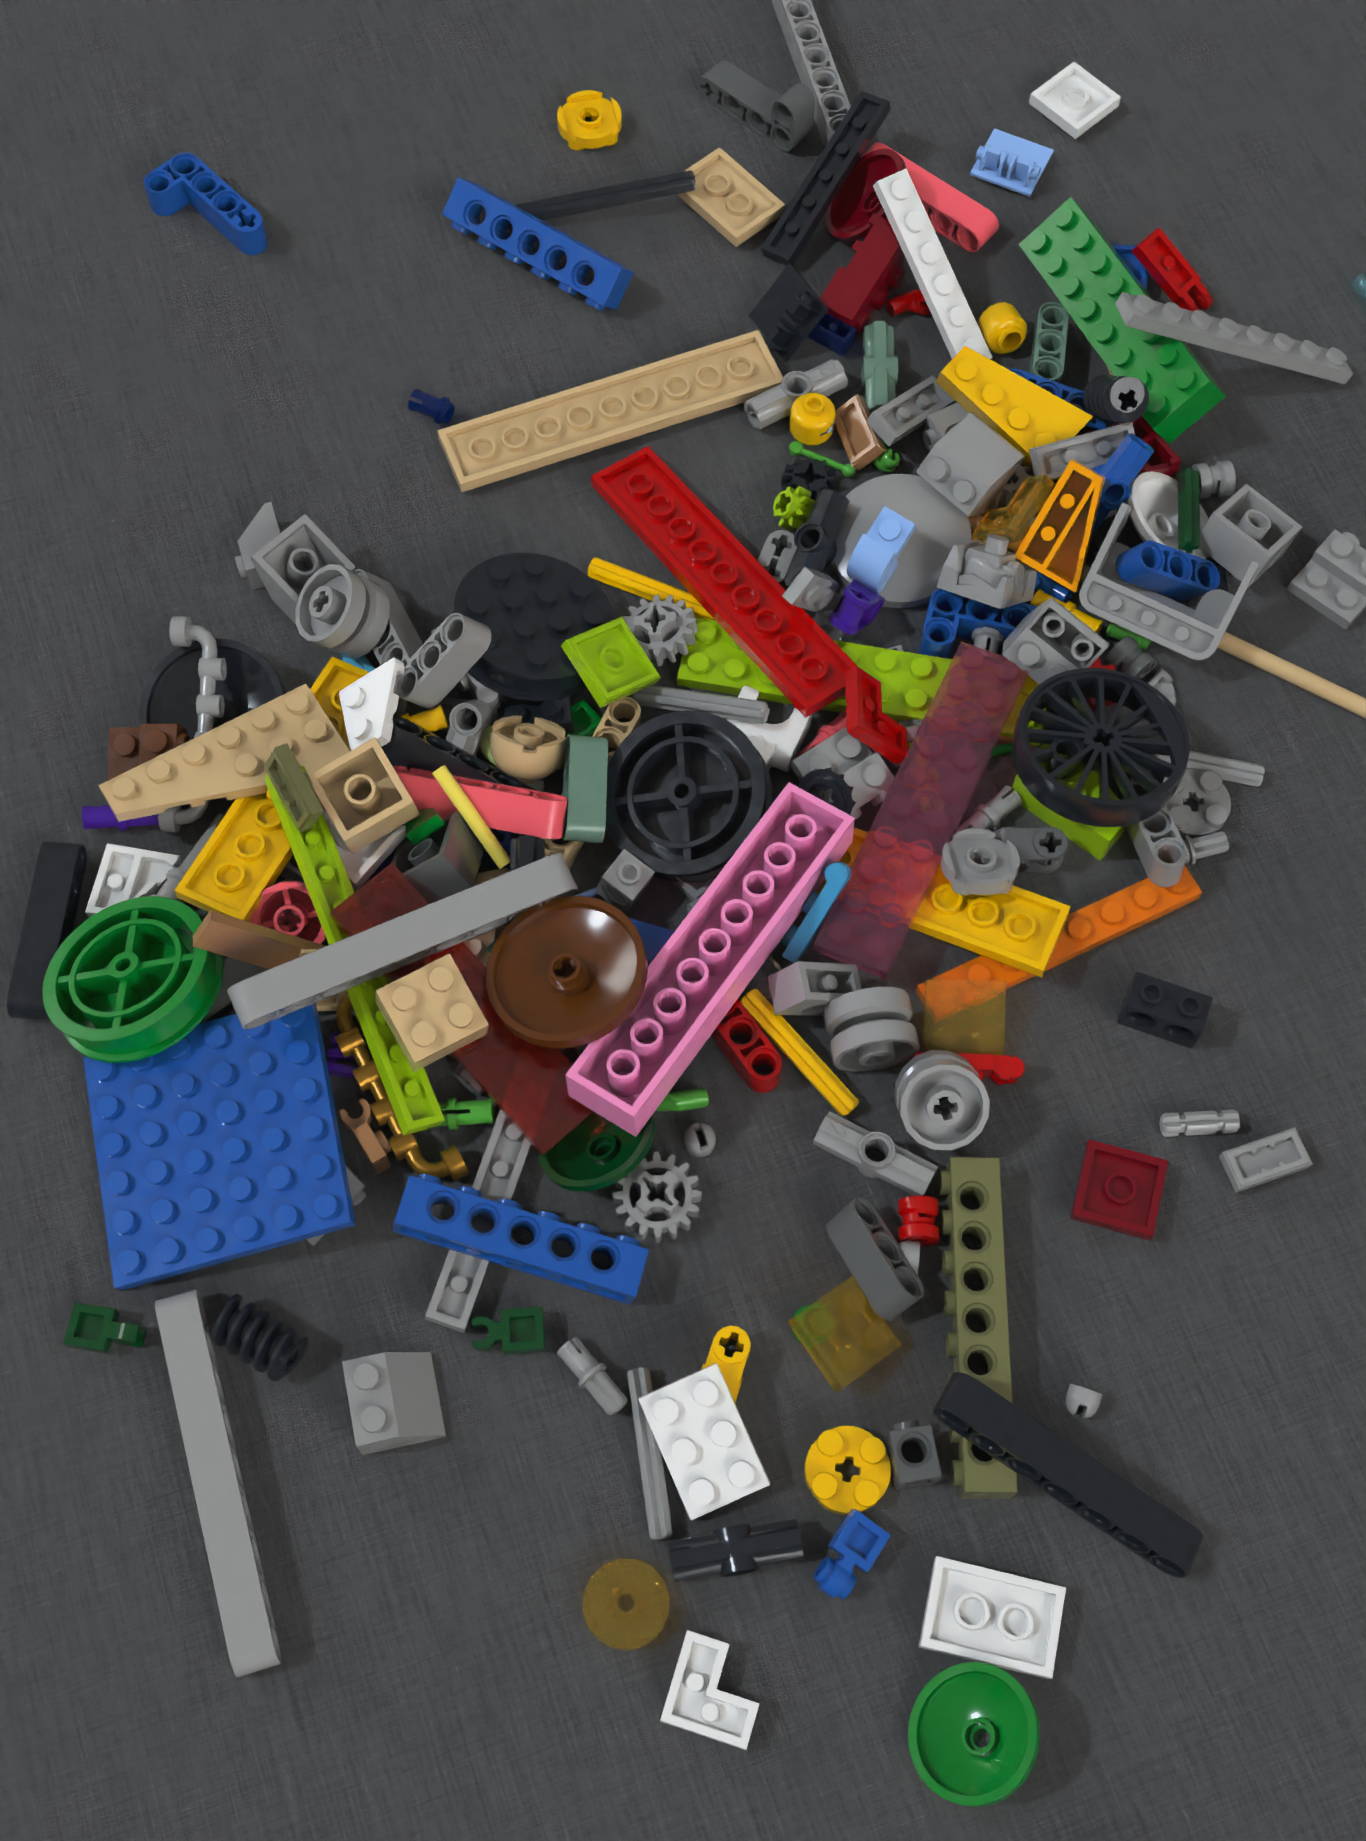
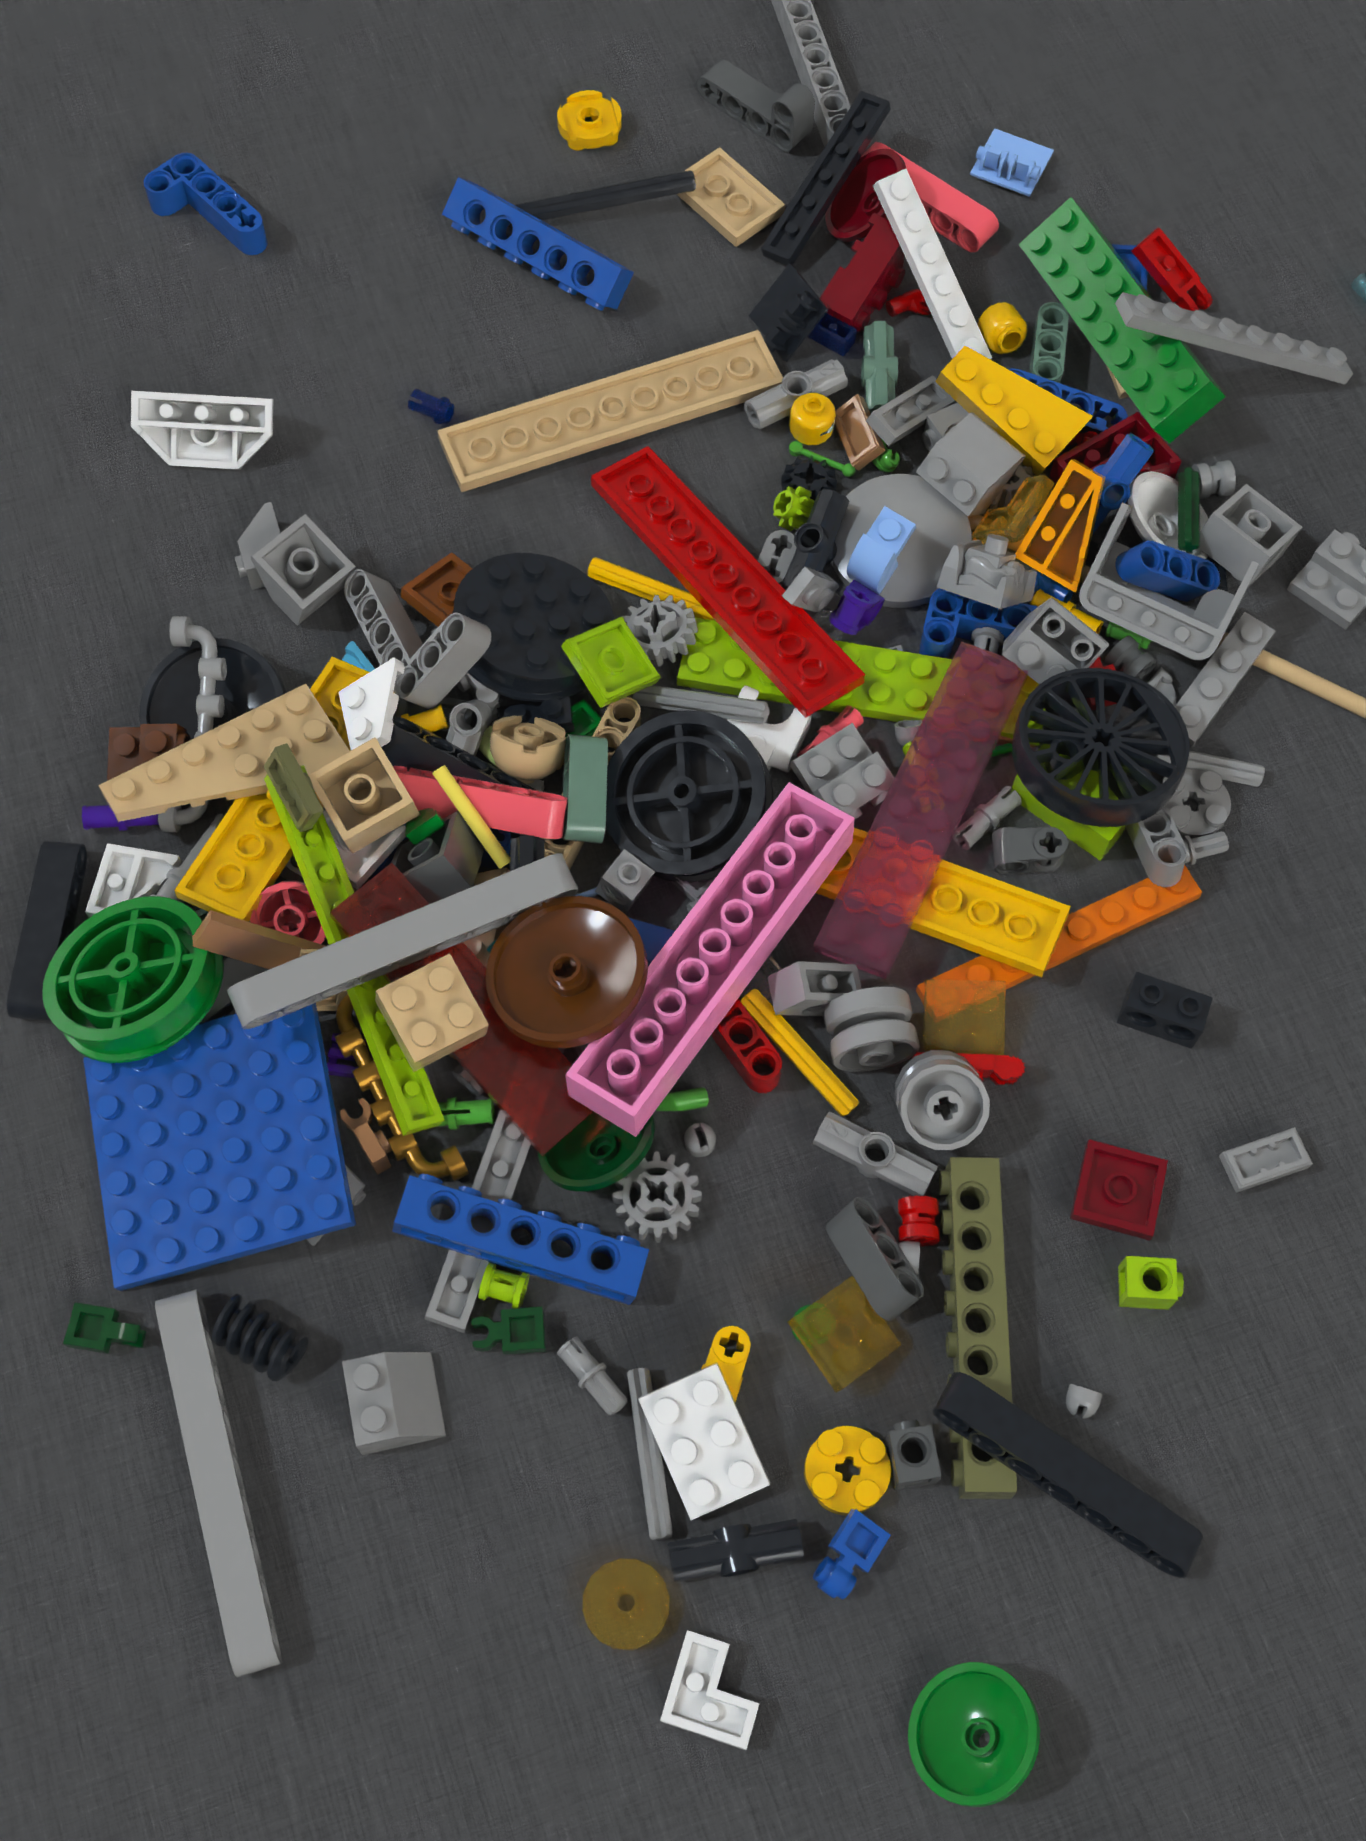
light grey wheel [295,564,390,659] -> none
dark azure plate [782,862,852,963] -> none
black gear [798,767,856,816] -> none
red plate [845,666,908,765] -> none
white plate [919,1556,1066,1679] -> none
light grey plate [940,828,1020,895] -> none
white plate [1029,62,1121,139] -> none
light grey tile [1029,422,1135,484] -> none
black piece [1083,375,1149,423] -> none
light grey axle [1159,1109,1240,1137] -> none
none -> white wedge [131,391,274,470]
none -> dark orange plate [400,552,473,627]
none -> lime bush [478,1262,530,1309]
none -> lime brick [1118,1256,1184,1310]
none -> light grey plate [1175,612,1276,747]

